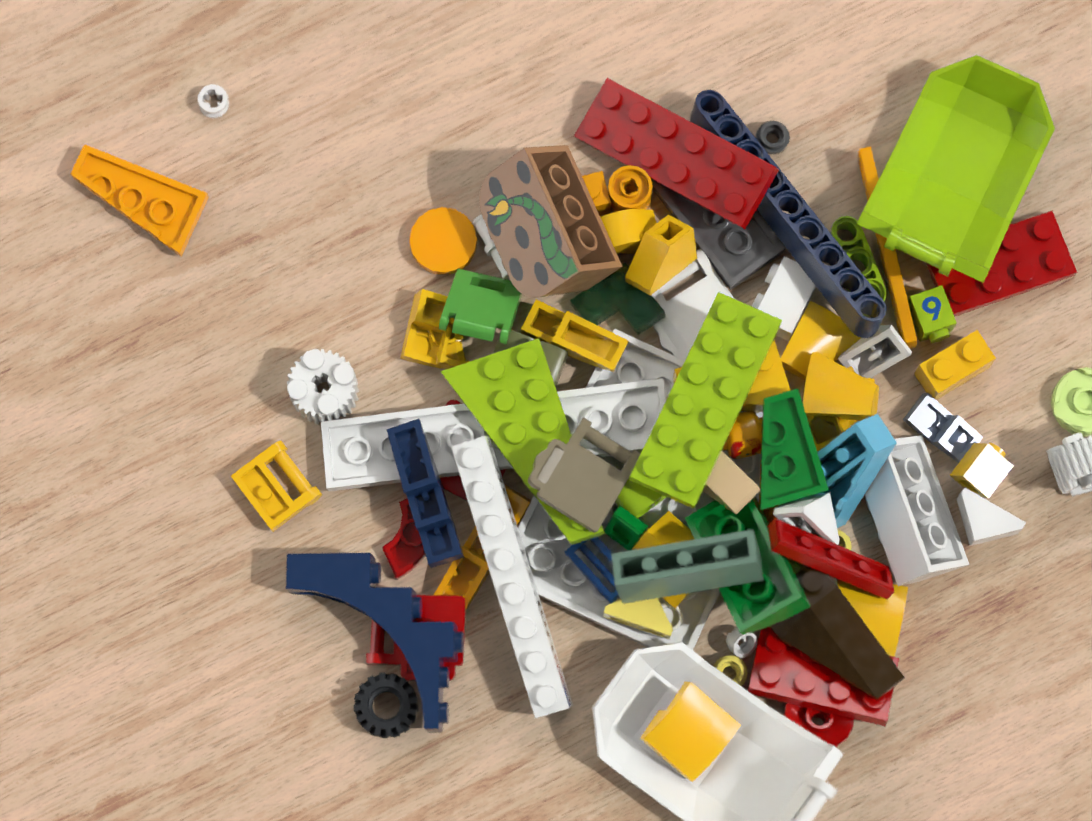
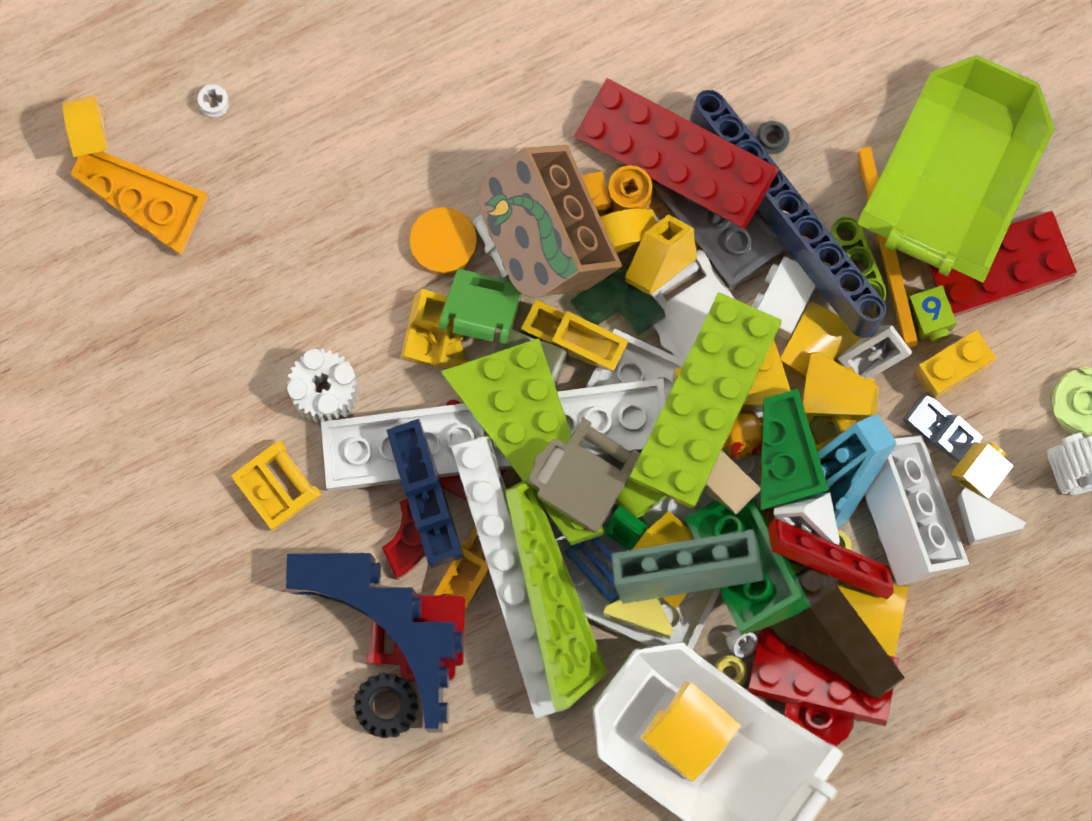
none -> yellow brick [62,94,109,158]
none -> lime wing [505,480,608,712]

